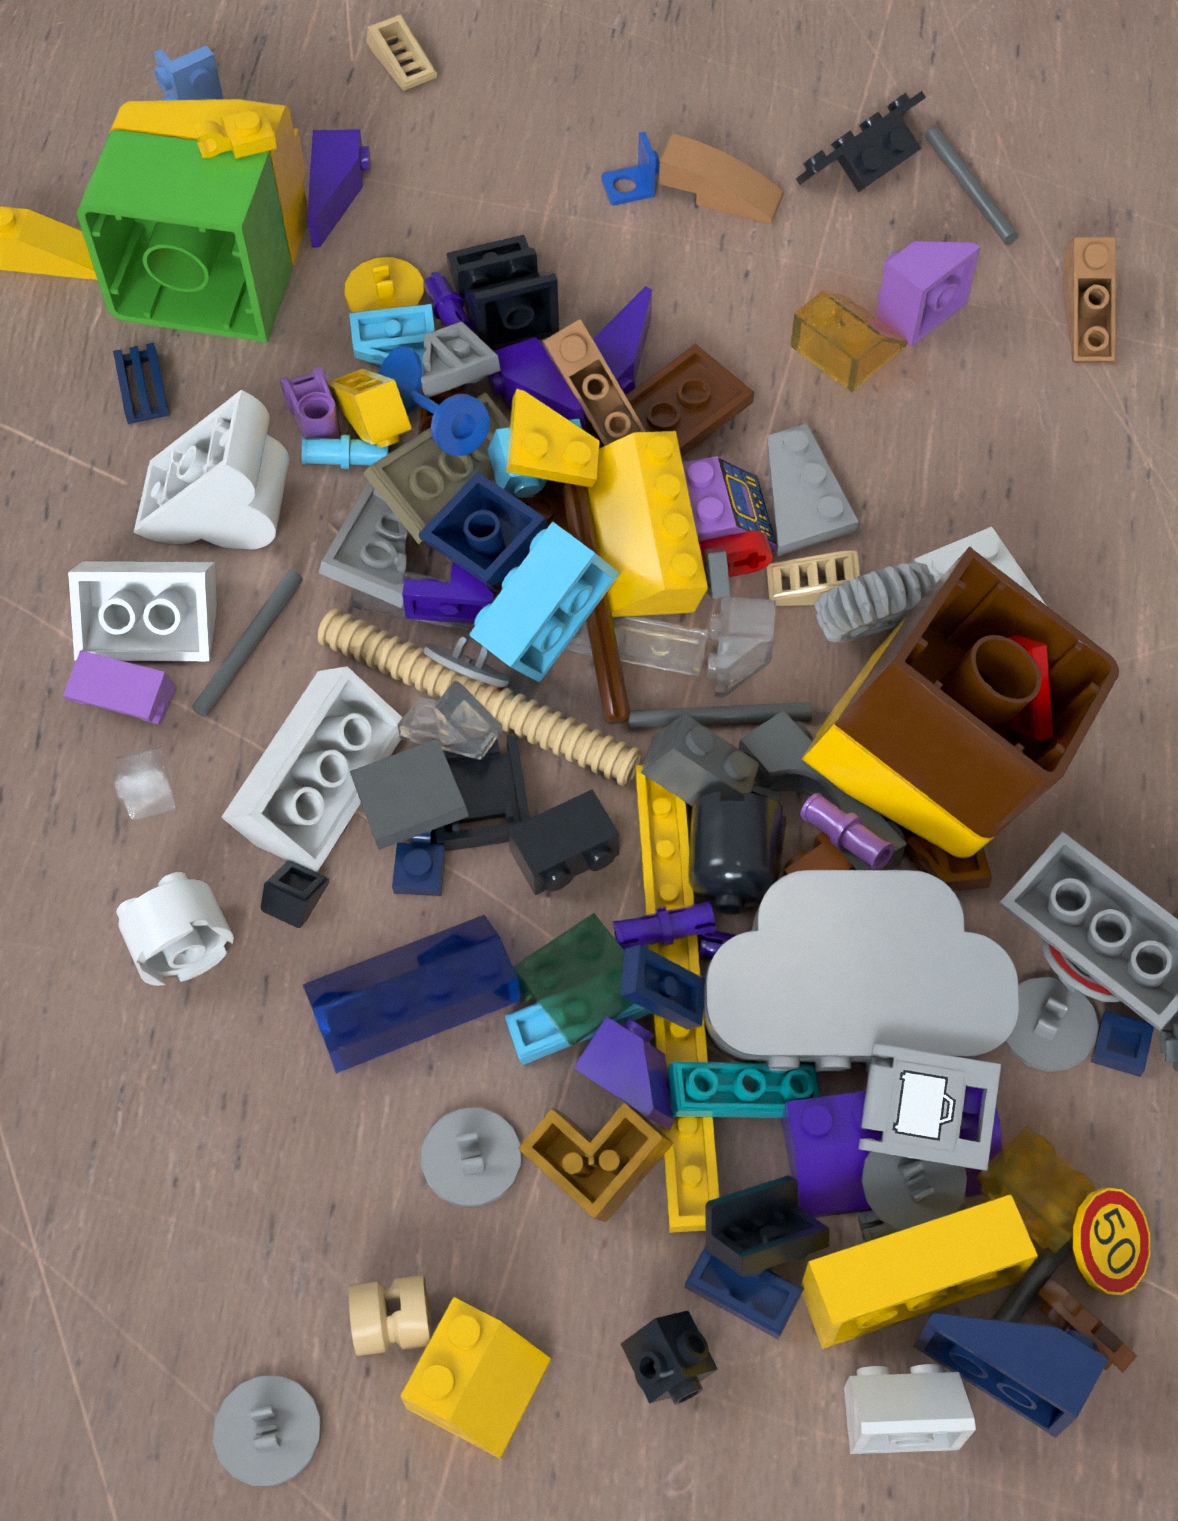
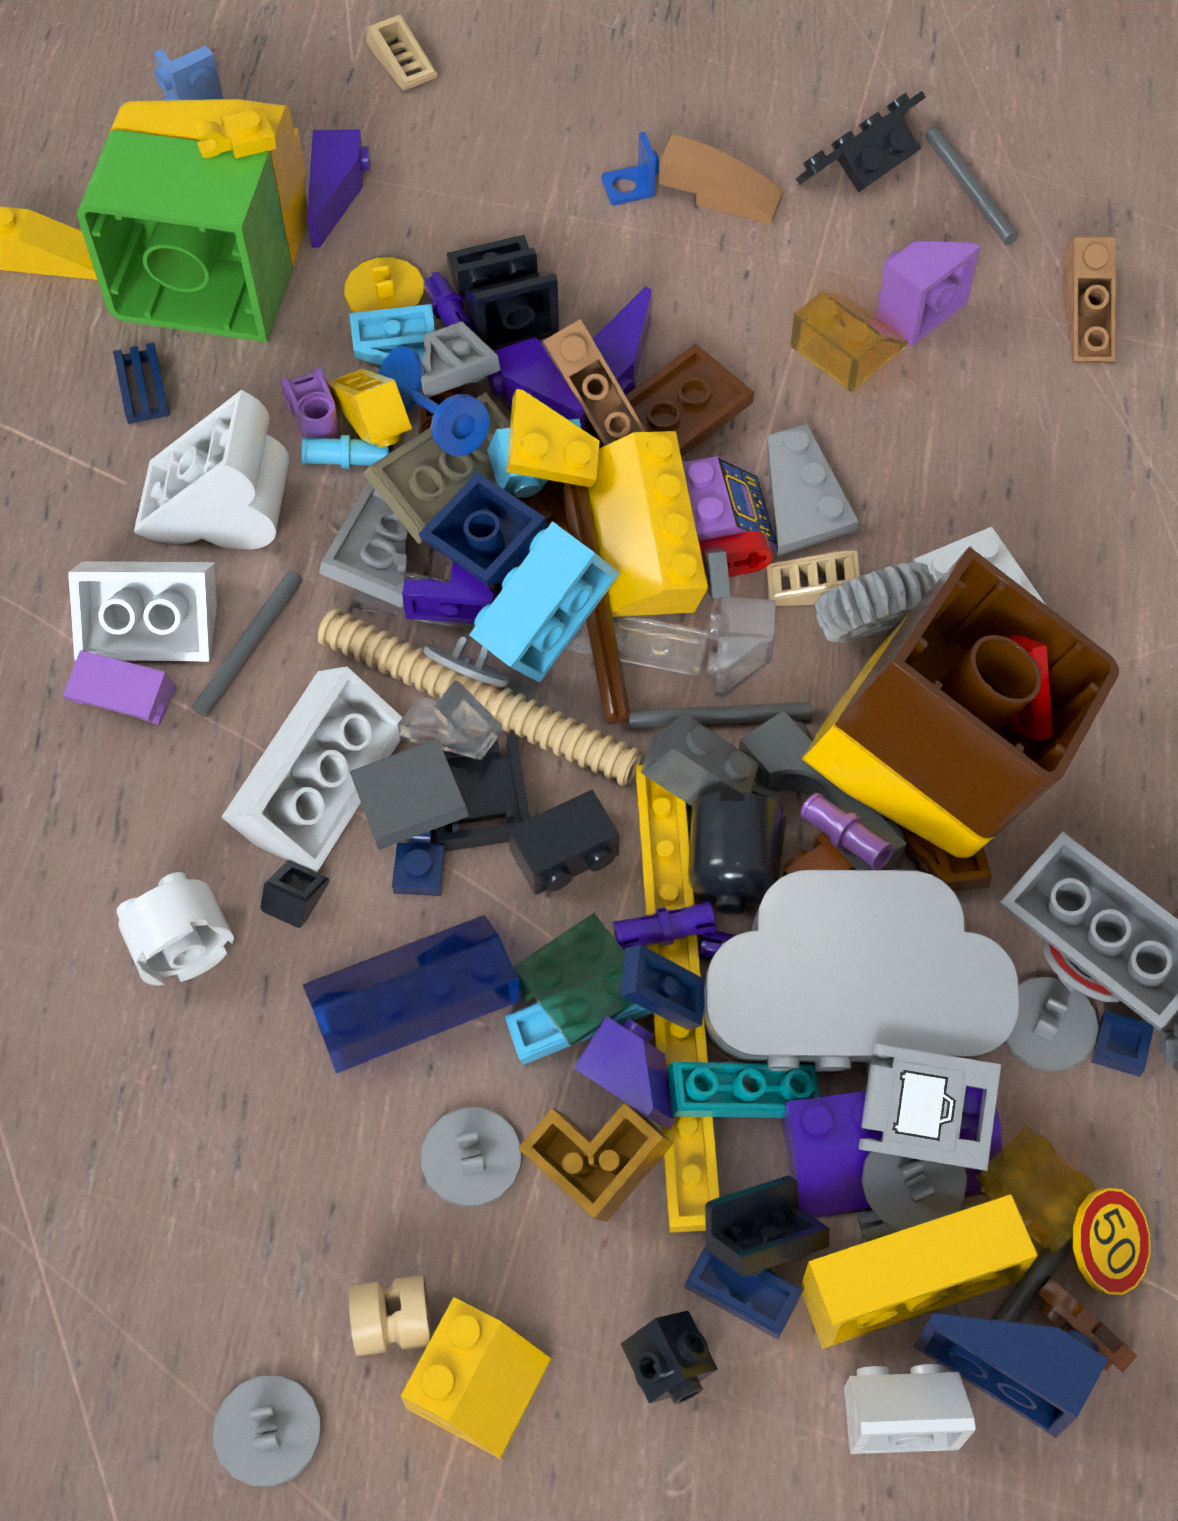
clear slope [114,746,175,820] -> none

